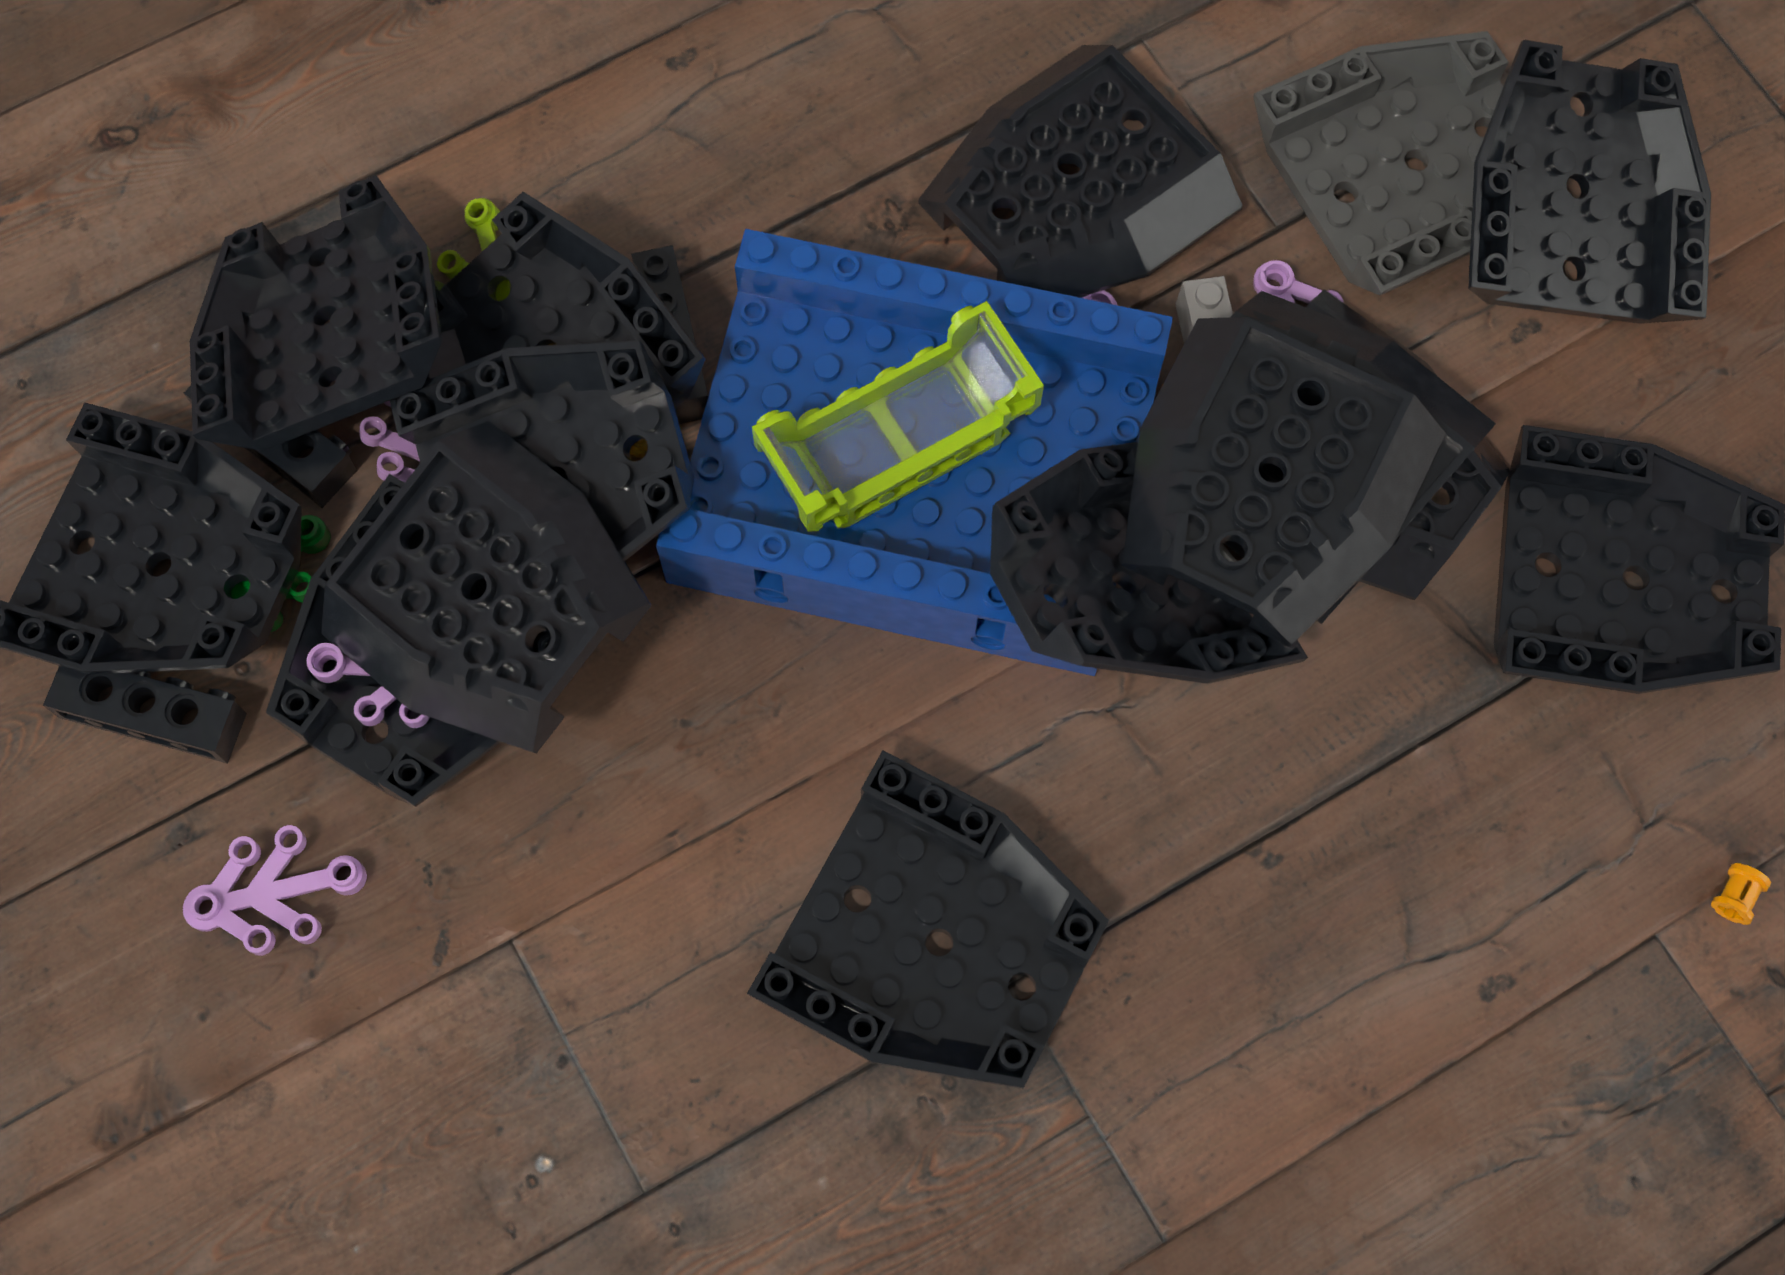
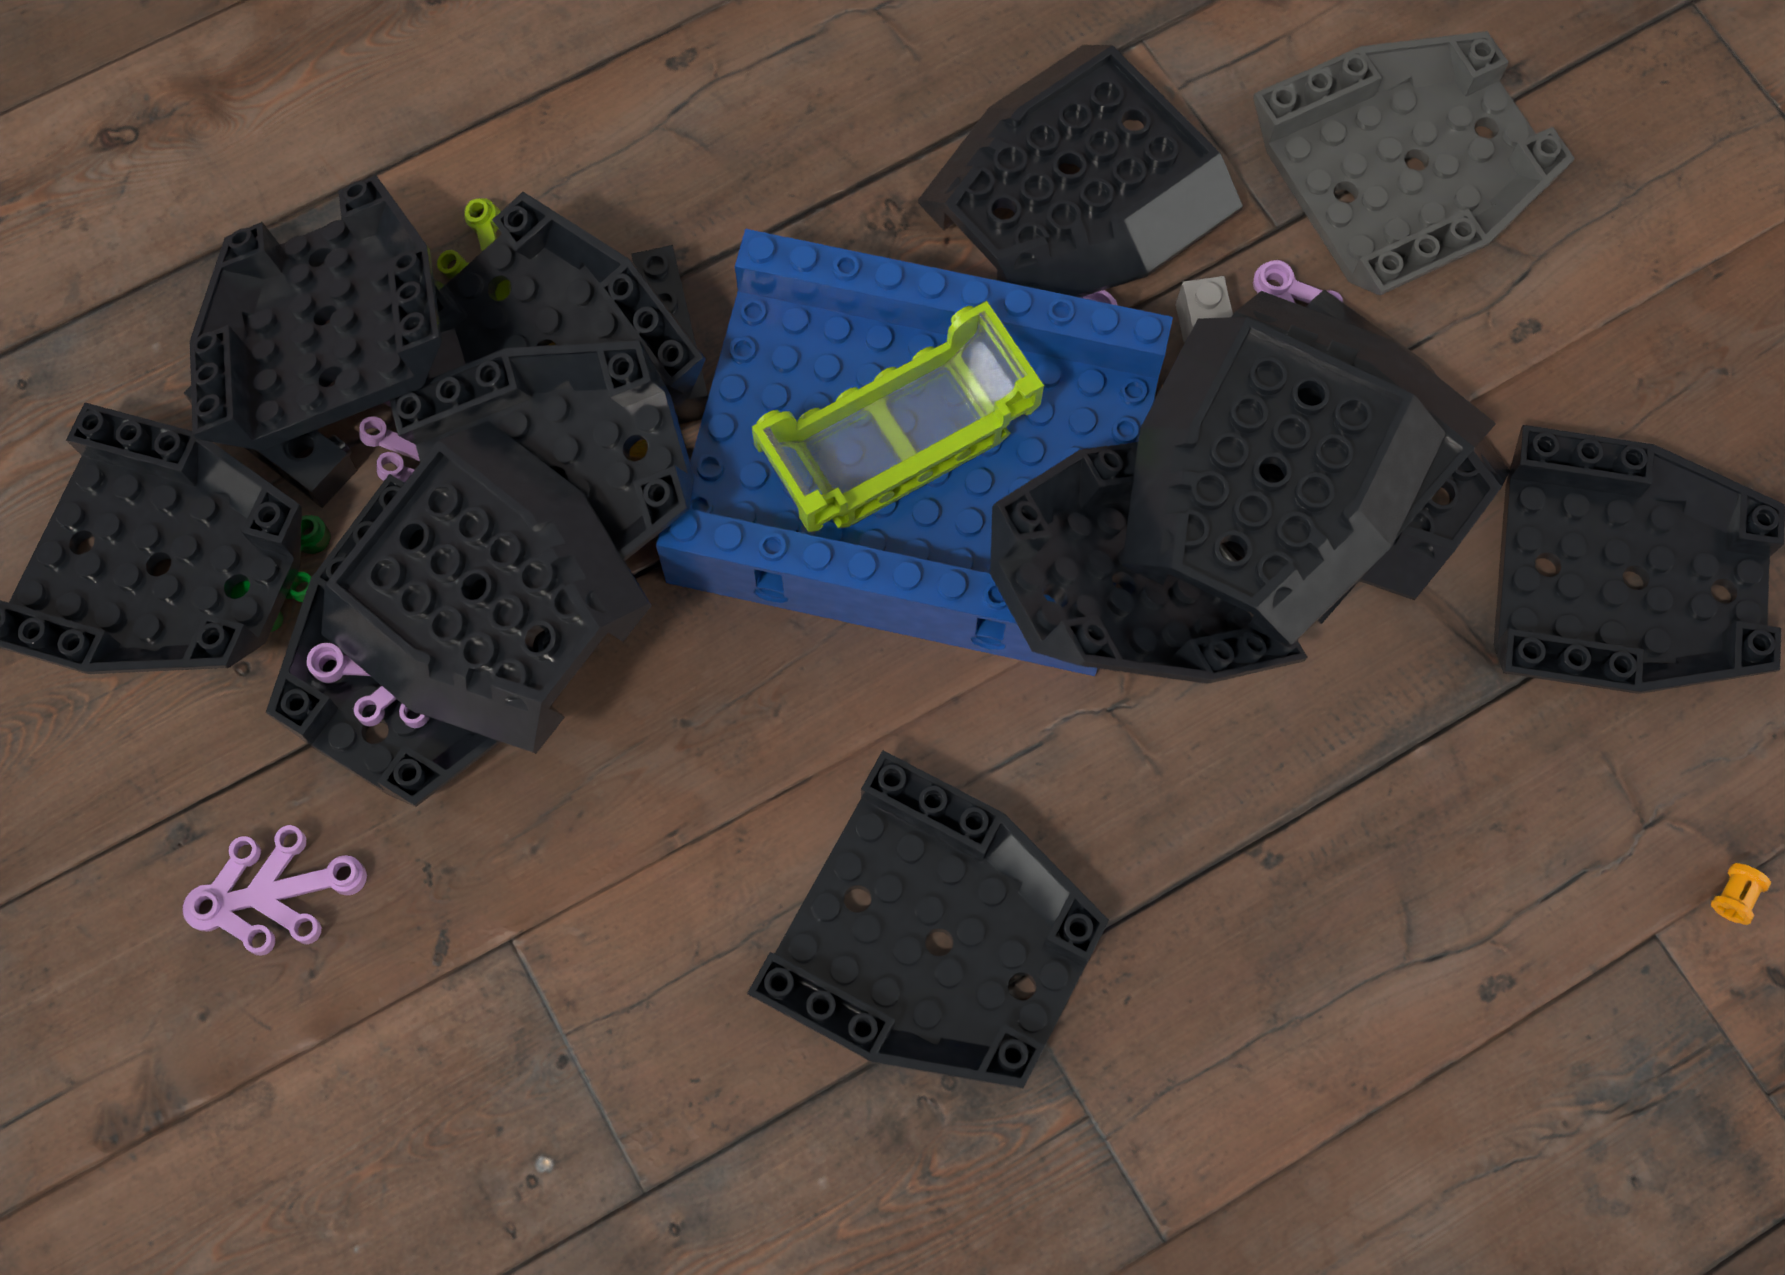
black brick [43,666,247,764] -> none
black wedge [1468,40,1711,324] -> none

